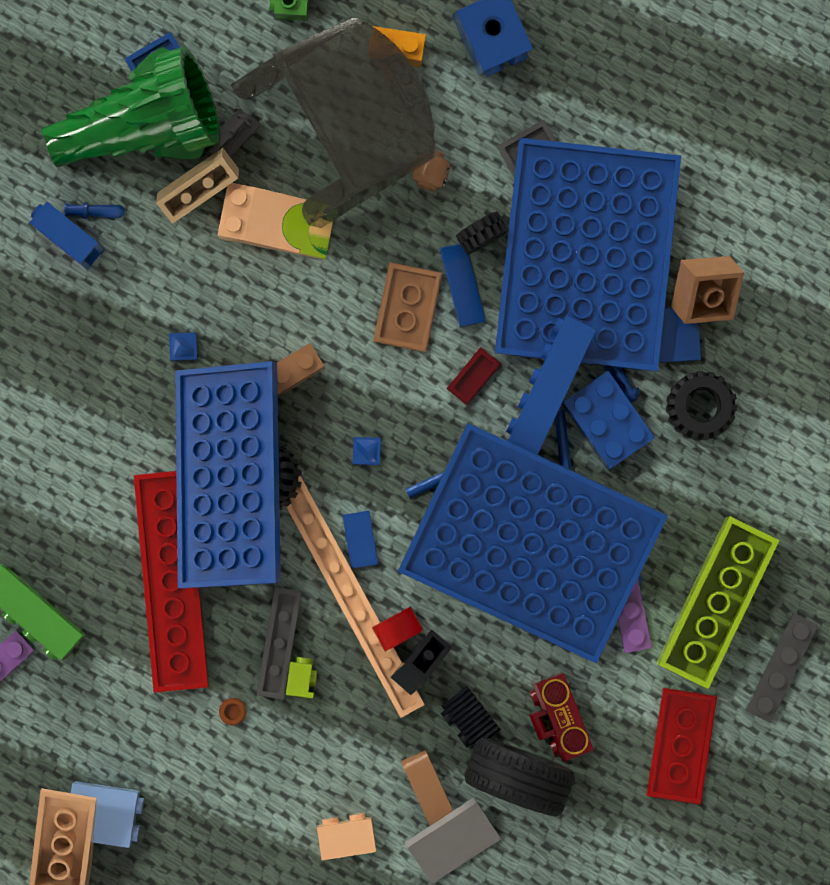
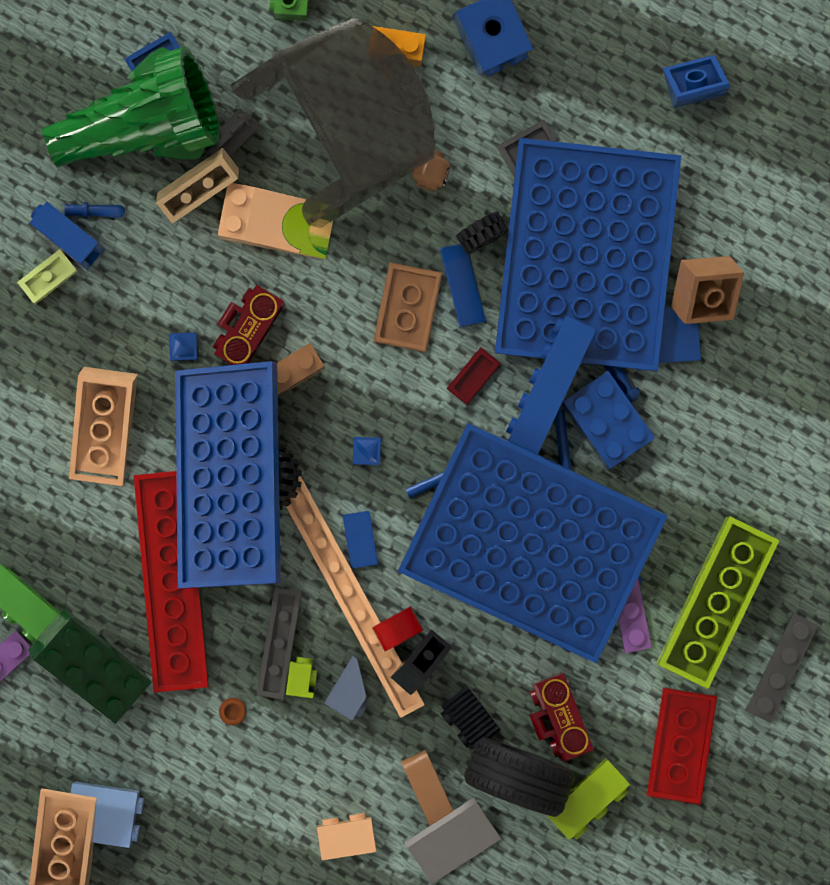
black tyre [666,371,738,441] -> none
none -> yellowish green plate [17,249,78,305]
none -> dark green brick [28,608,152,724]
none -> light nougat slope [69,367,138,486]
none -> dark red piece [213,285,285,365]
none -> sand blue slope [324,656,368,720]
none -> lime brick [547,759,630,840]
none -> blue slope [663,55,730,108]

